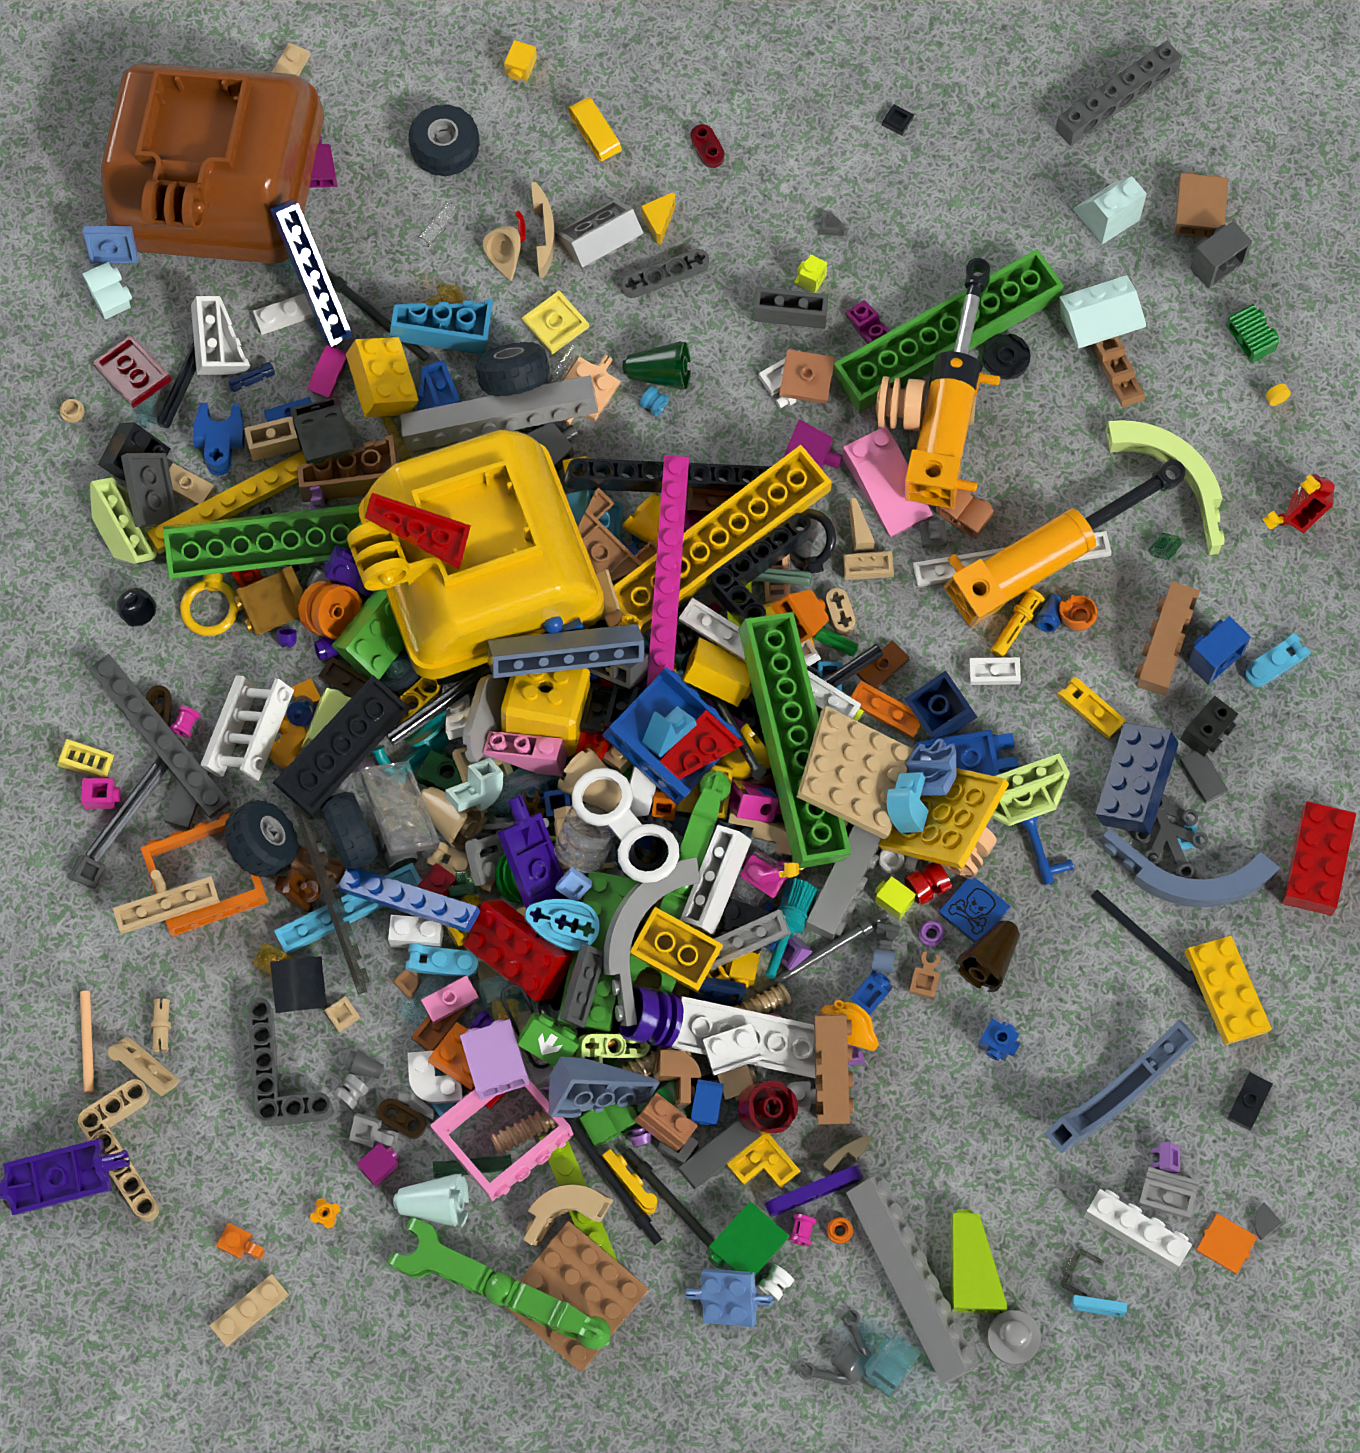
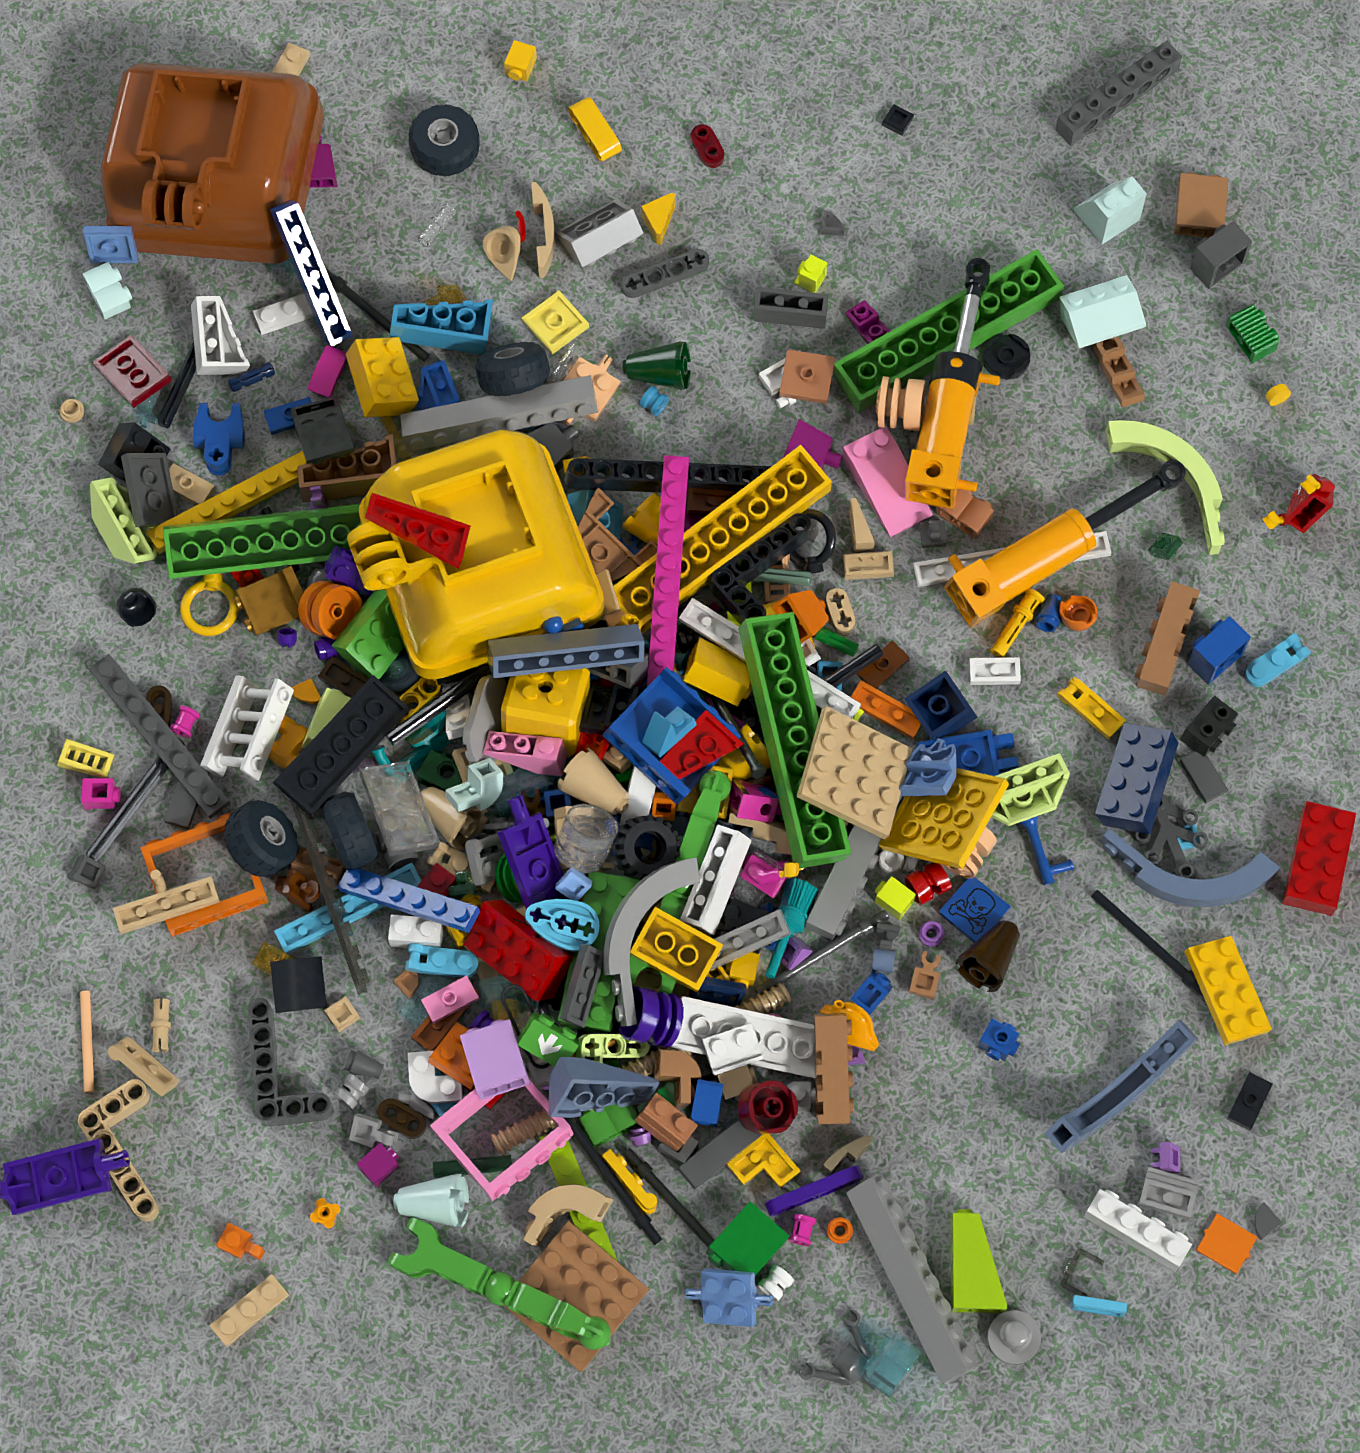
tan brick [244,416,300,461] -> none
clear blue brick [287,696,315,726] -> none
white bar [572,768,679,883] -> none
medium azure brick [887,772,929,833] -> none

